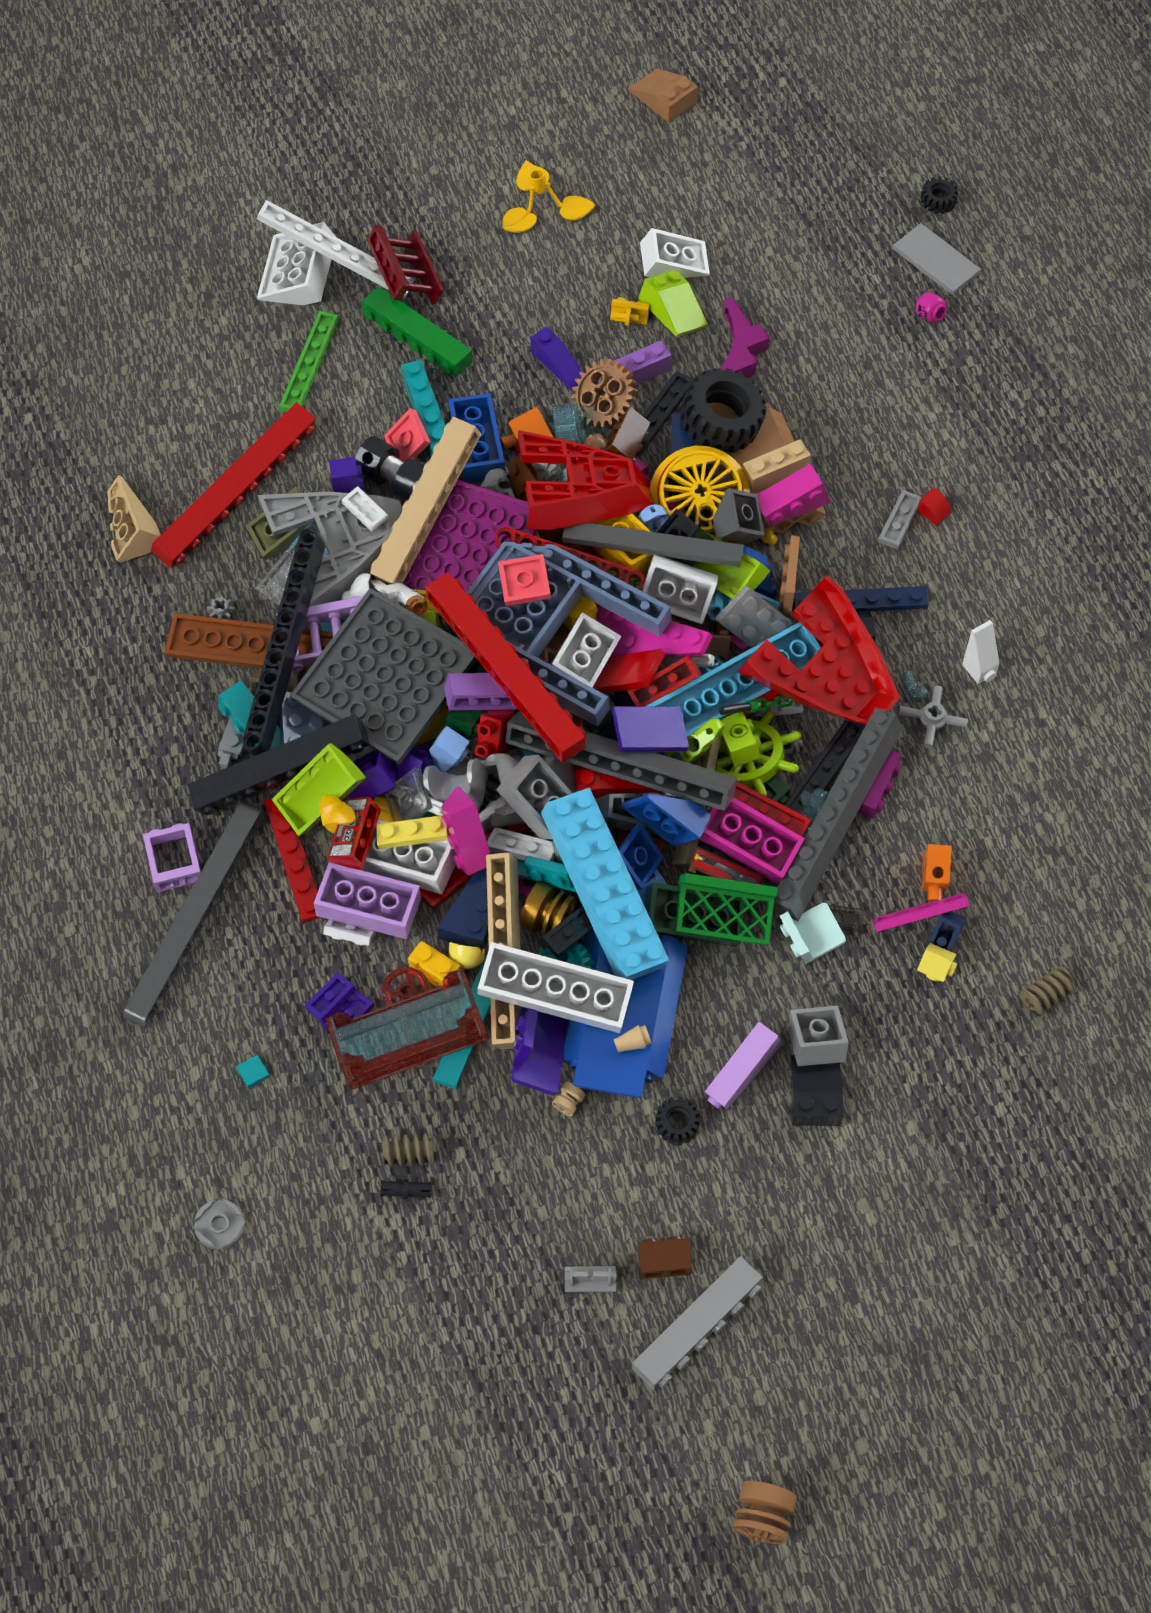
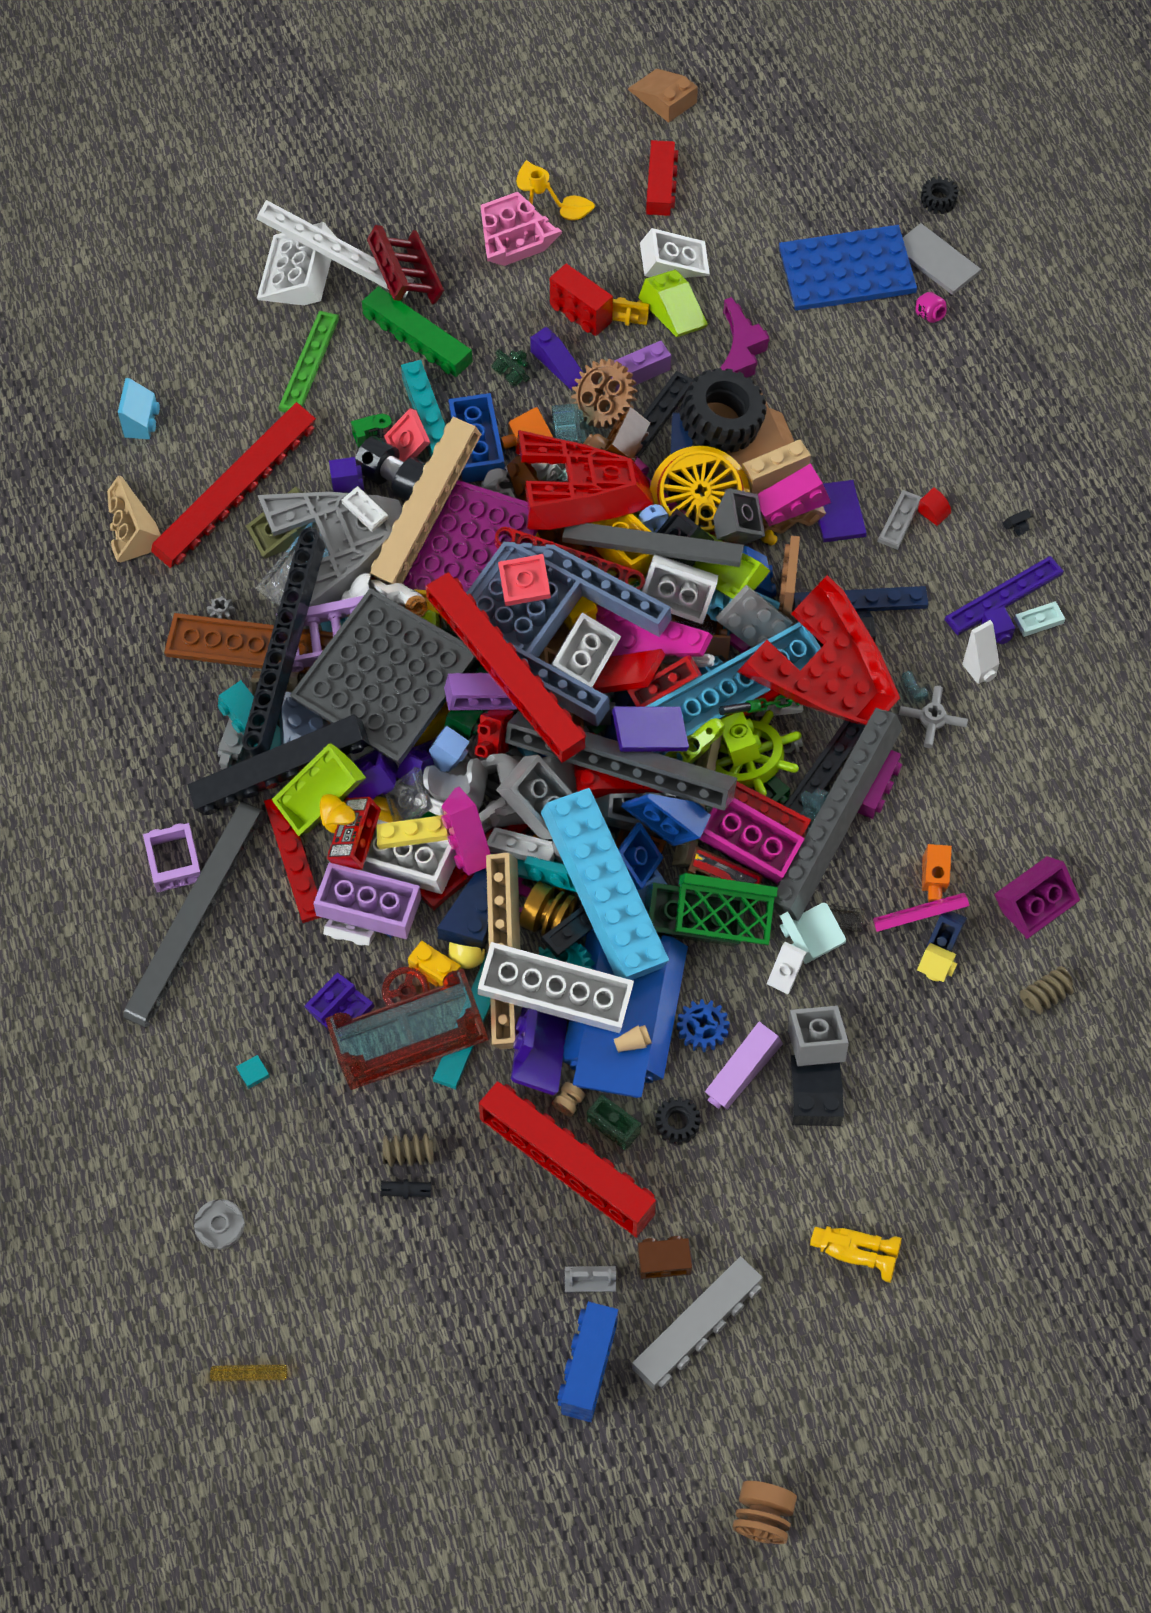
none -> medium azure slope [118,378,160,439]
none -> clear yellow axle [210,1365,288,1381]
none -> green leg [351,414,392,448]
none -> red brick [479,1081,656,1238]
none -> bright pink wedge [481,192,562,266]
none -> clear green hips [491,349,531,387]
none -> red brick [549,263,613,336]
none -> blue brick [557,1301,618,1423]
none -> clear green brick [587,1094,641,1151]
none -> red brick [646,140,679,216]
none -> blue gear [677,999,730,1052]
none -> white plate [767,942,807,994]
none -> blue plate [779,225,917,311]
none -> yellow piece [810,1226,902,1283]
none -> dark purple tile [818,480,867,543]
none -> dark purple tile [944,556,1064,635]
none -> dark purple brick [981,607,1015,644]
none -> magenta slope [994,856,1080,939]
none -> black tile [1002,509,1032,536]
none -> light aqua plate [1014,601,1065,637]

